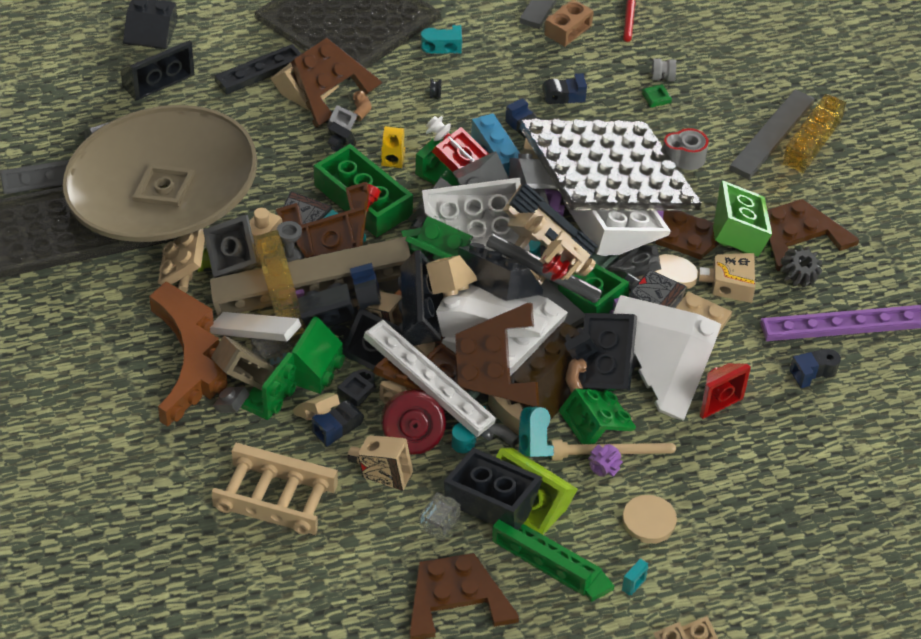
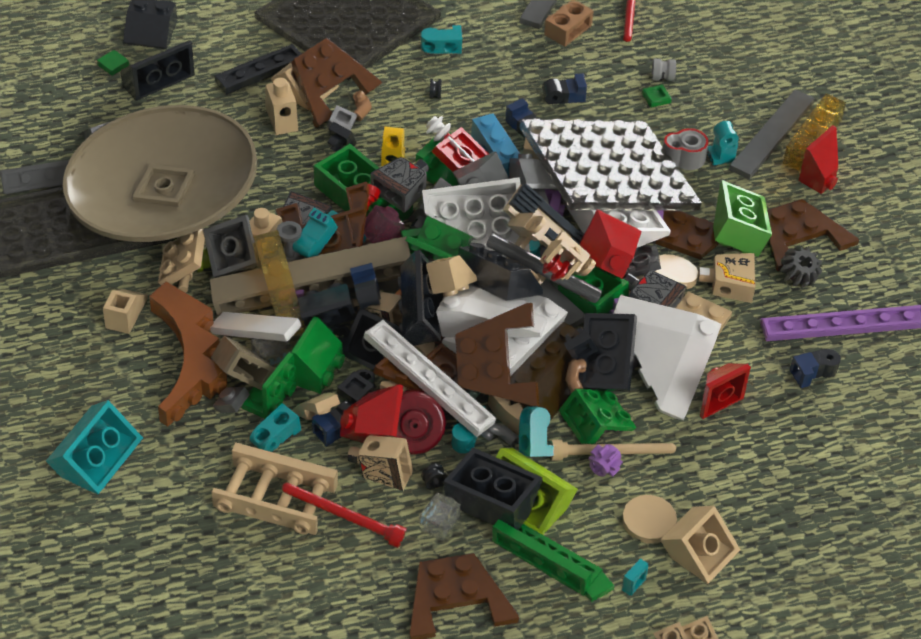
none -> teal slope [46,400,143,494]
none -> green tile [97,50,130,76]
none -> tan slope [103,289,148,334]
none -> teal leg [250,403,302,452]
none -> tan torso [265,78,298,135]
none -> red piece [282,483,407,548]
none -> teal leg [292,208,338,258]
none -> red slope [340,384,403,443]
none -> clear pink slope [364,205,405,243]
none -> dark grey torso [371,157,429,213]
none -> black bush [421,464,448,490]
none -> red slope [579,209,642,279]
none -> tan slope [660,506,741,584]
none -> teal leg [707,121,739,166]
none -> red slope [798,125,838,194]

